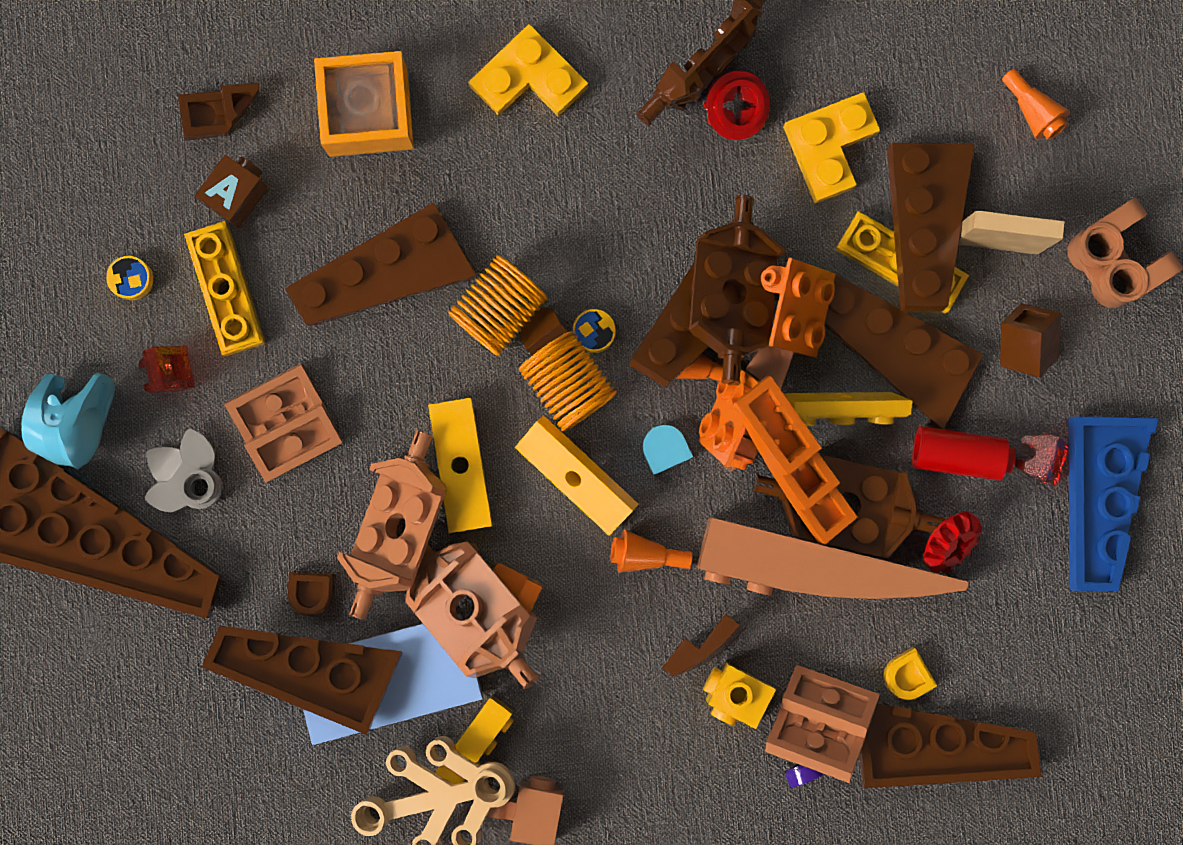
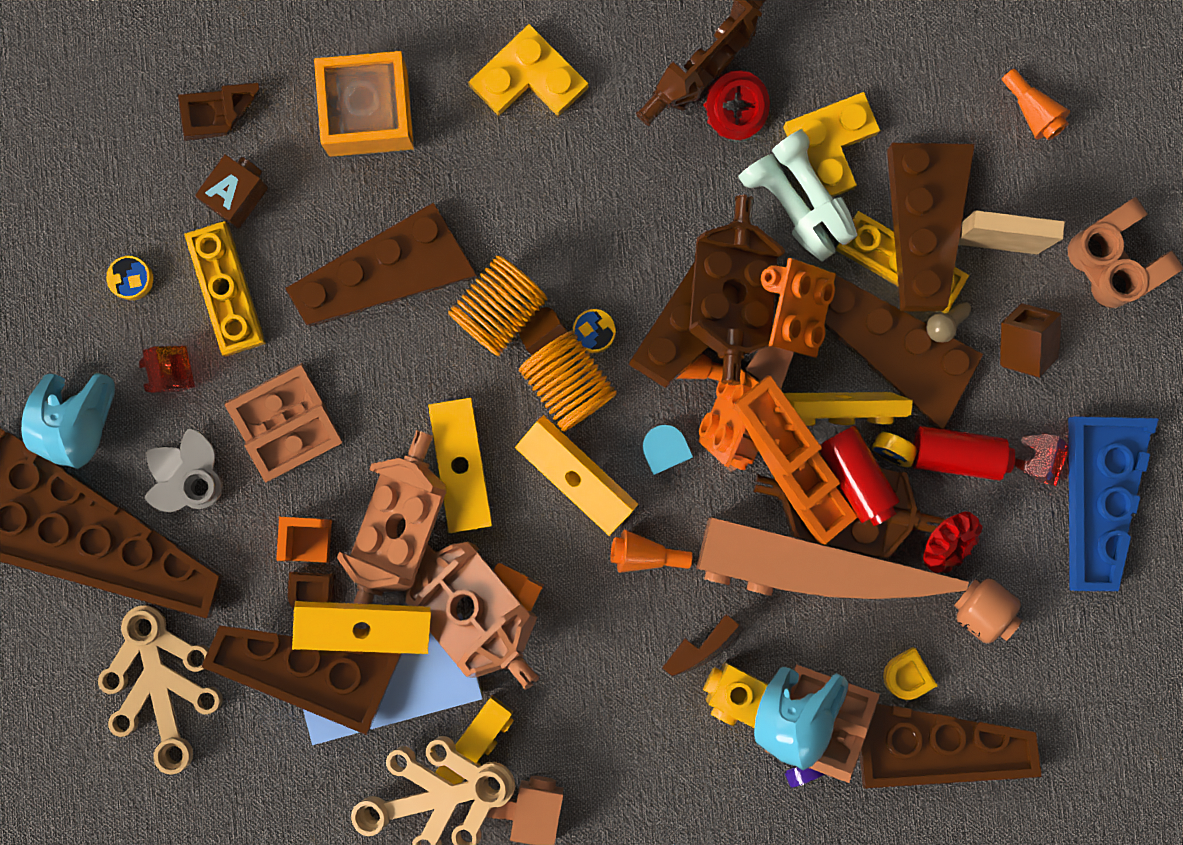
none -> tan plant [98,605,223,775]
none -> orange panel [276,517,332,563]
none -> yellow tile [292,601,431,654]
none -> light aqua piece [738,129,858,262]
none -> medium azure helmet [754,667,848,770]
none -> red brick [819,425,900,527]
none -> yellow tile [872,432,918,467]
none -> dark tan piece [926,302,971,343]
none -> nougat head [954,578,1023,644]

